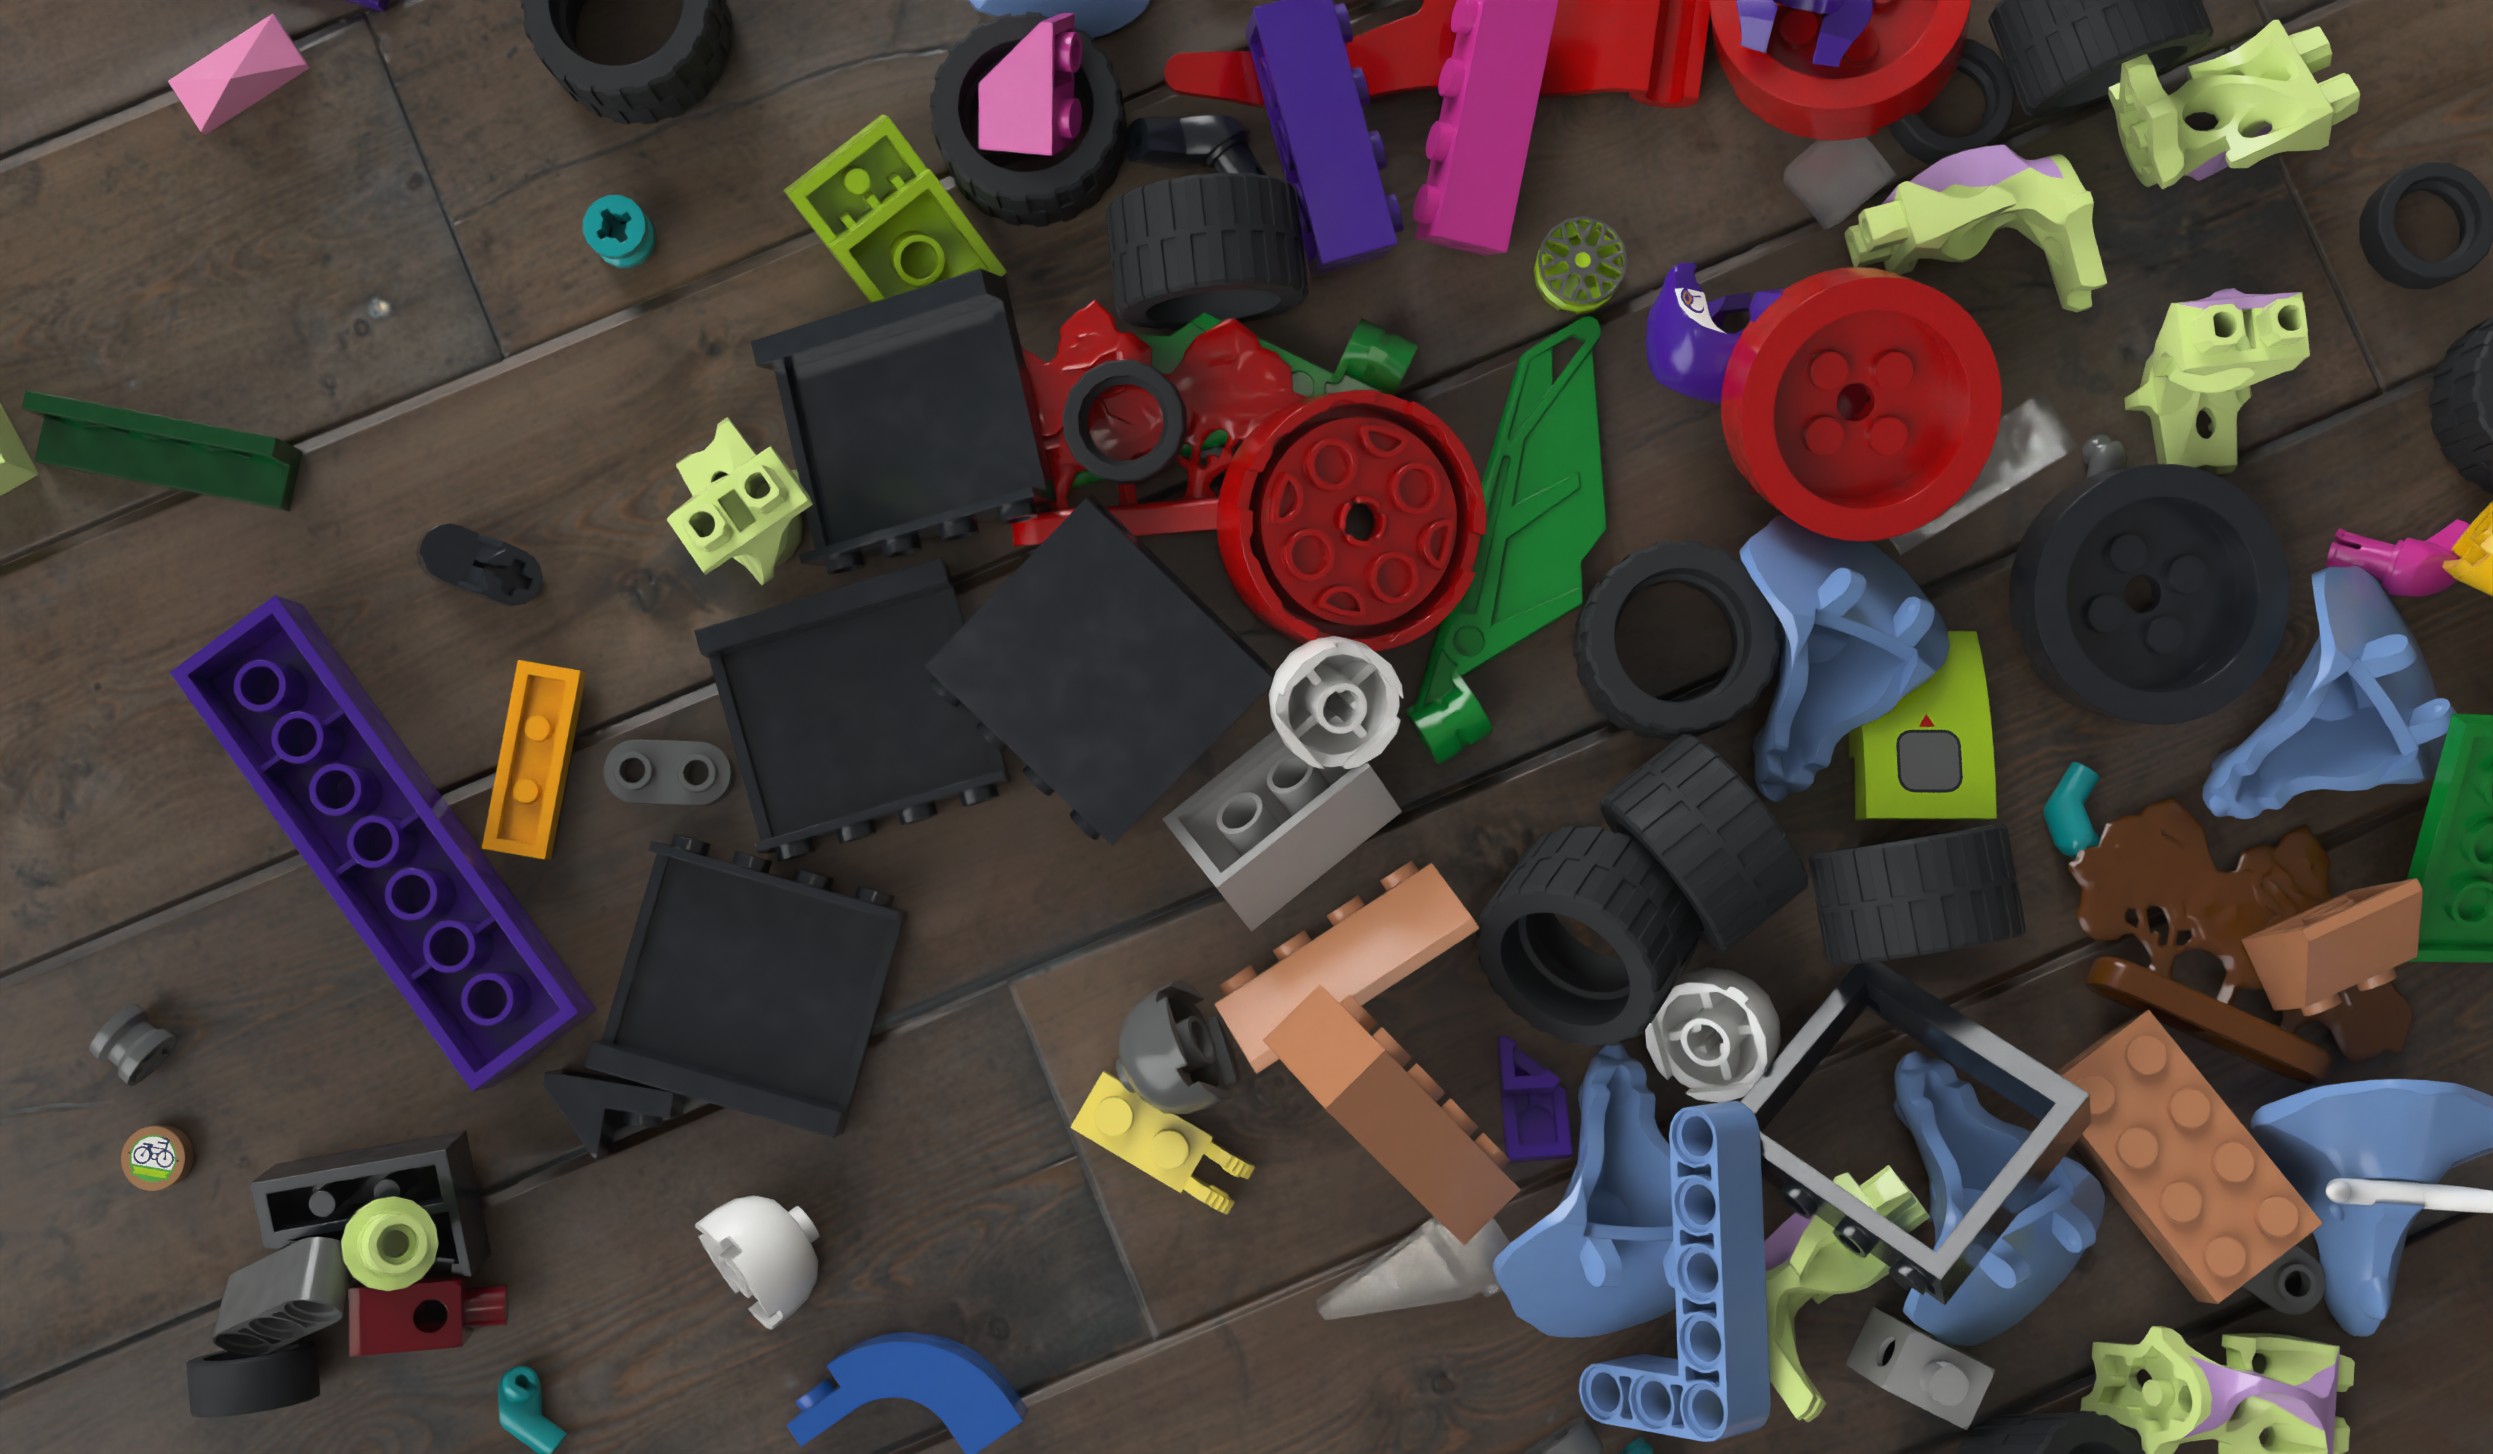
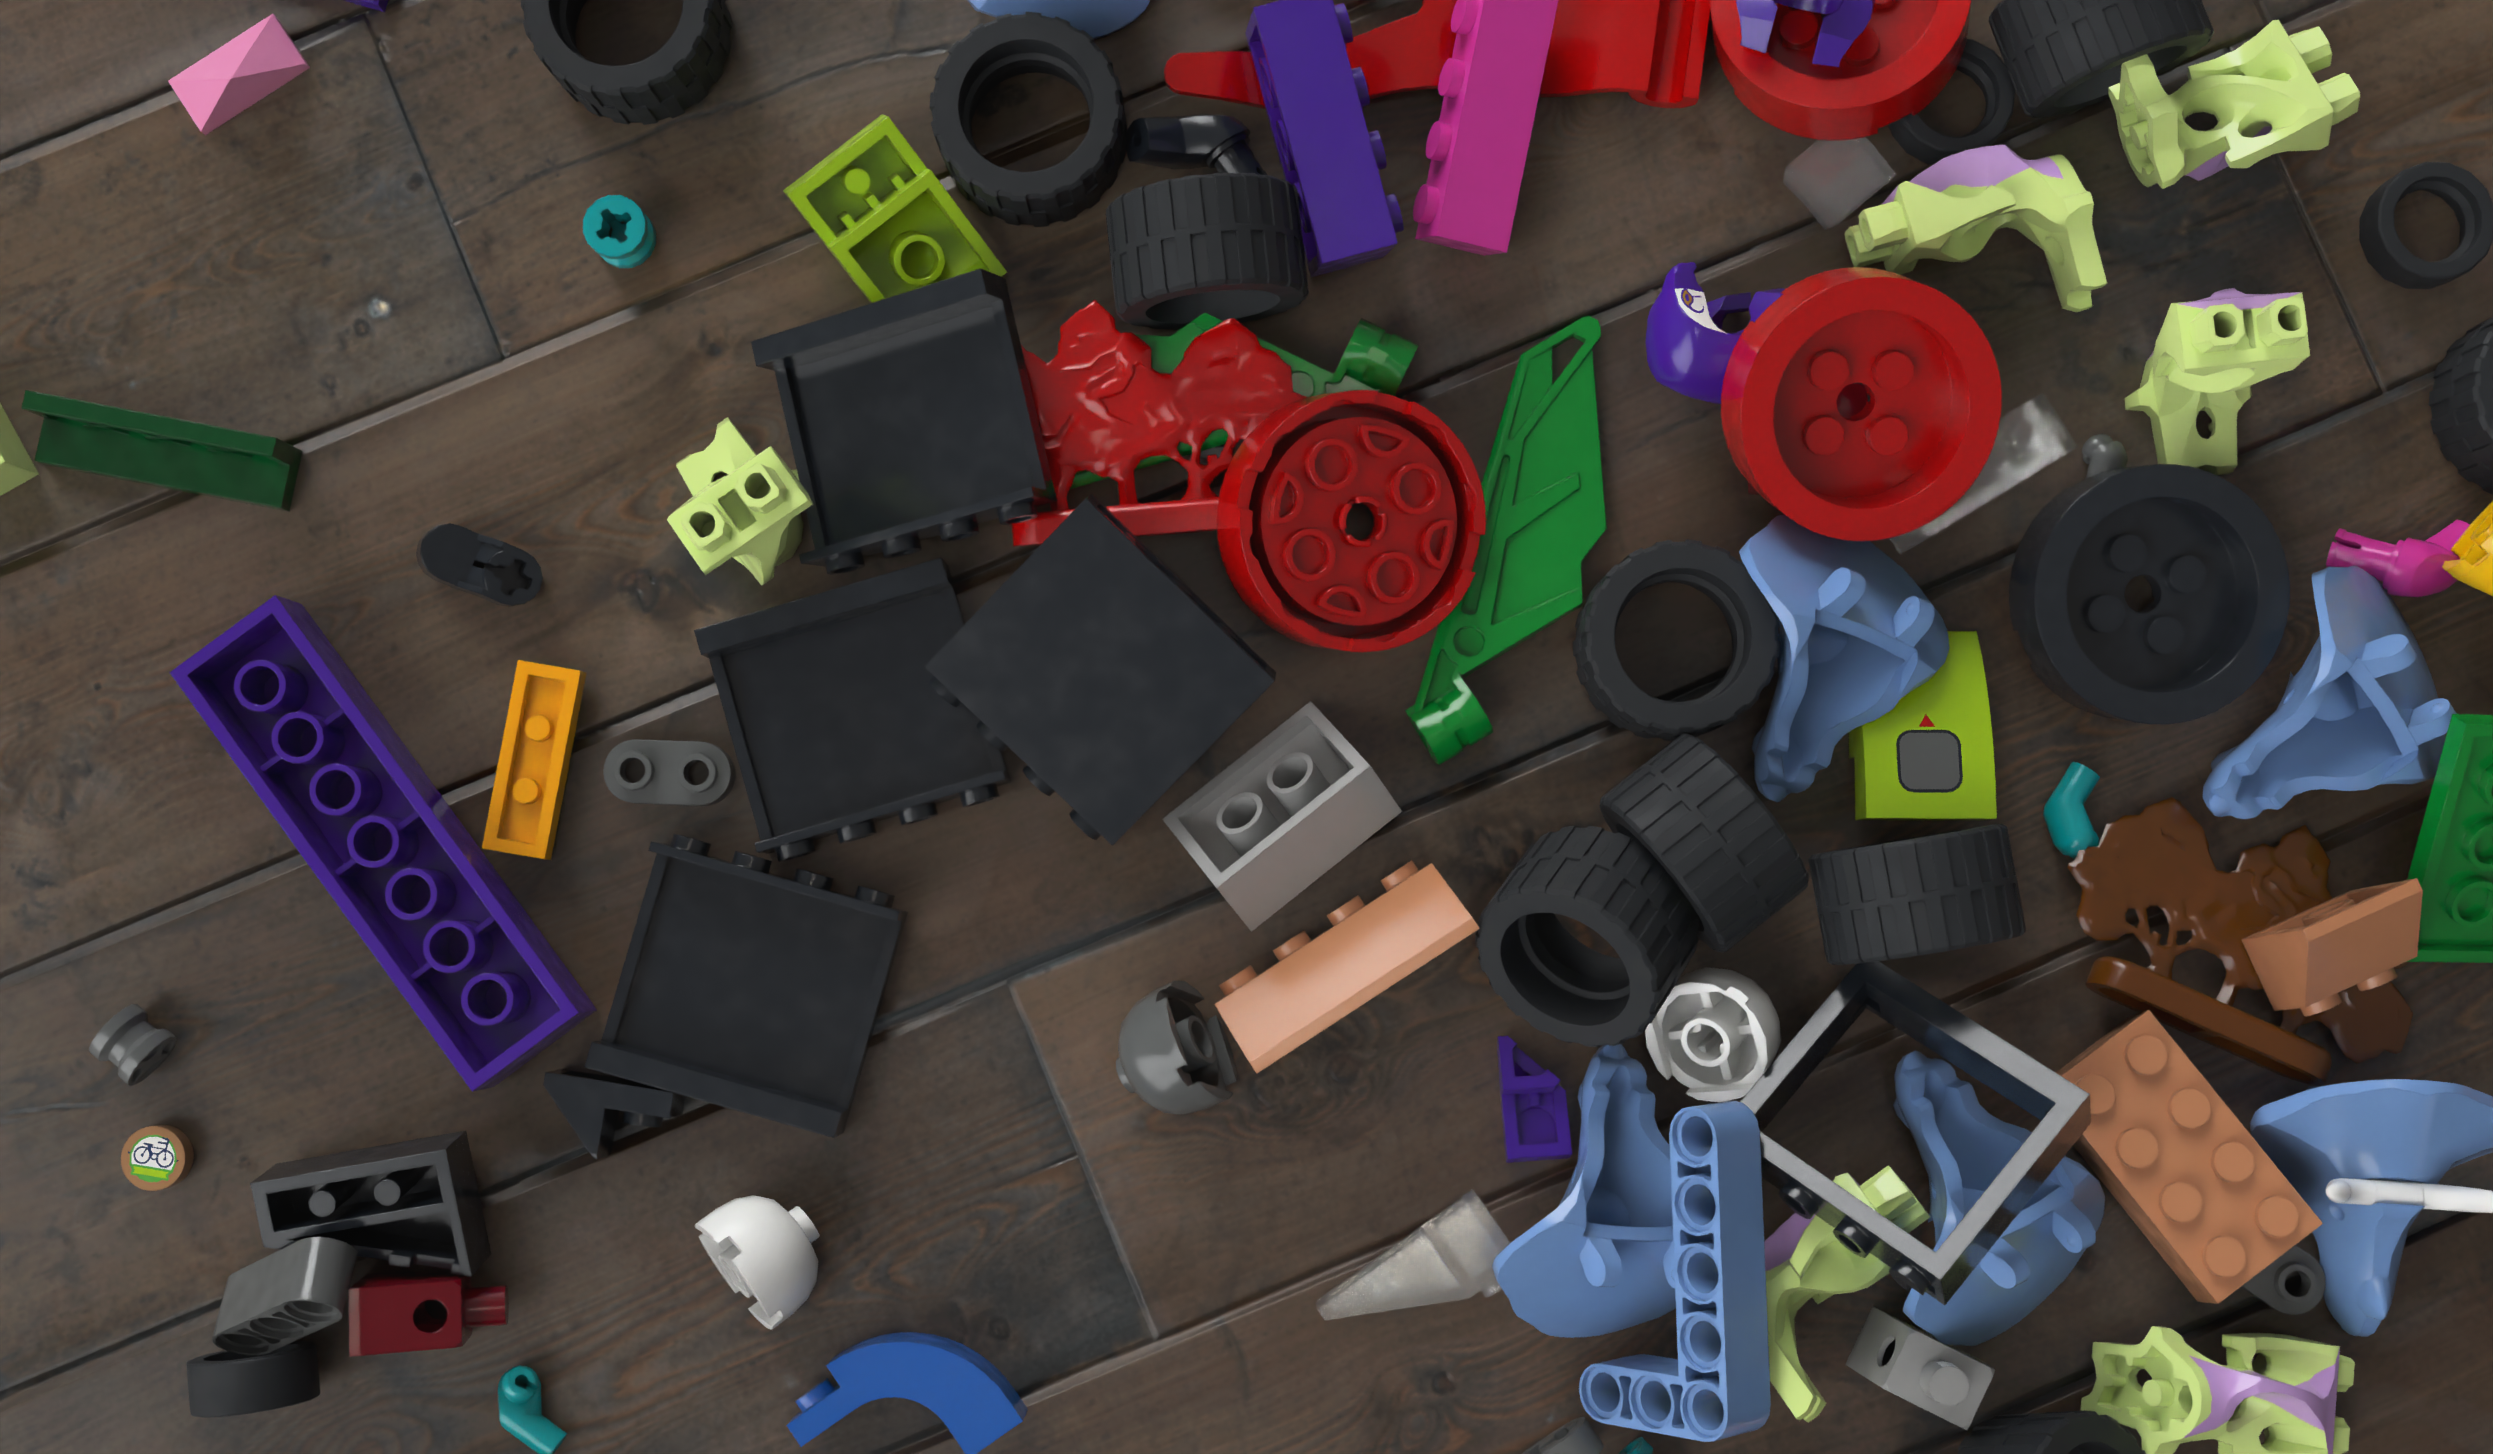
yellowish green piece [341,1196,439,1291] -> none
slope [978,13,1083,156] -> none
black tyre [1062,359,1188,484] -> none
light yellow hinge [1070,1071,1255,1215] -> none
nougat brick [1263,984,1520,1246] -> none
white cylinder [1269,636,1403,769] -> none
wheel [1533,216,1627,315] -> none

